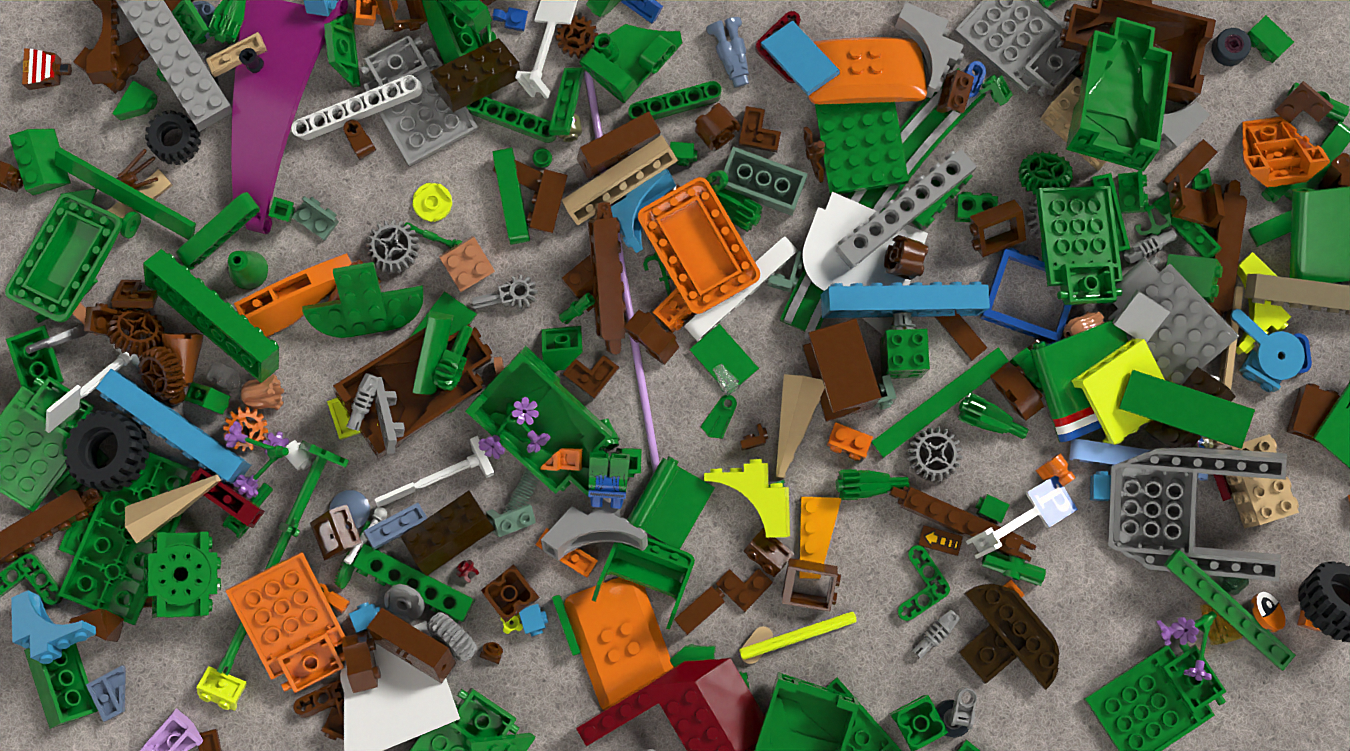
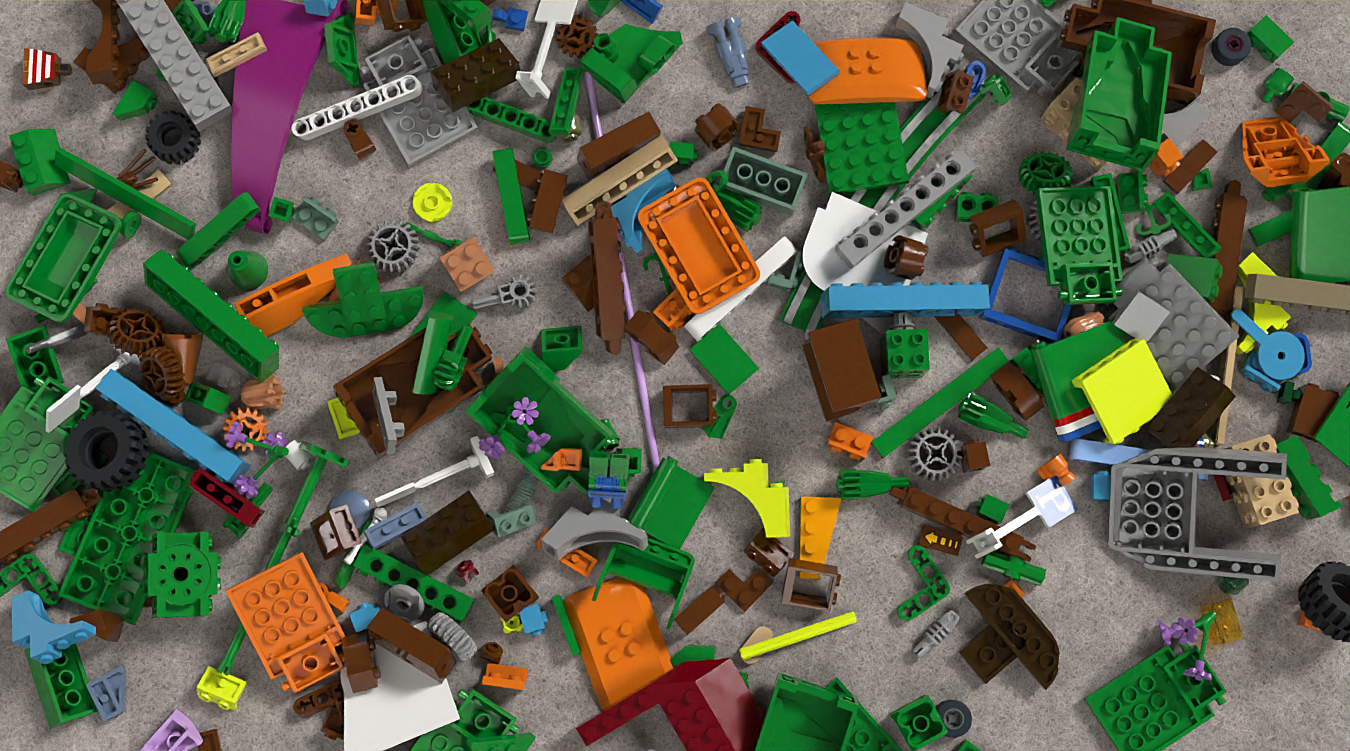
reddish brown plate [111,280,158,309] -> none
tan wedge [125,475,221,543] -> none
black bush [239,48,264,73] -> none
light grey hinge [346,373,379,431] -> none
green pin [559,293,595,324] -> none
reddish brown plate [563,355,619,399] -> none
green beam [628,81,722,121] -> none
clear cone [713,364,740,395] -> none
reddish brown bracket [740,423,768,451] -> none
tan wedge [776,374,825,478] -> none
light grey piece [950,687,977,729] -> none
green tile [1119,370,1255,449] -> none
green plate [1163,549,1296,671] -> none
reddish brown panel [1168,174,1225,228] -> none
orange tile [1251,592,1286,633] -> none
none -> orange bracket [482,663,528,690]
none -> reddish brown window [663,384,717,428]
none -> reddish brown brick [959,439,990,473]
none -> orange brick [1148,138,1184,178]
none -> green piece [1261,68,1294,104]
none -> dark green tile [1276,381,1302,405]
none -> green wedge [1276,435,1343,520]

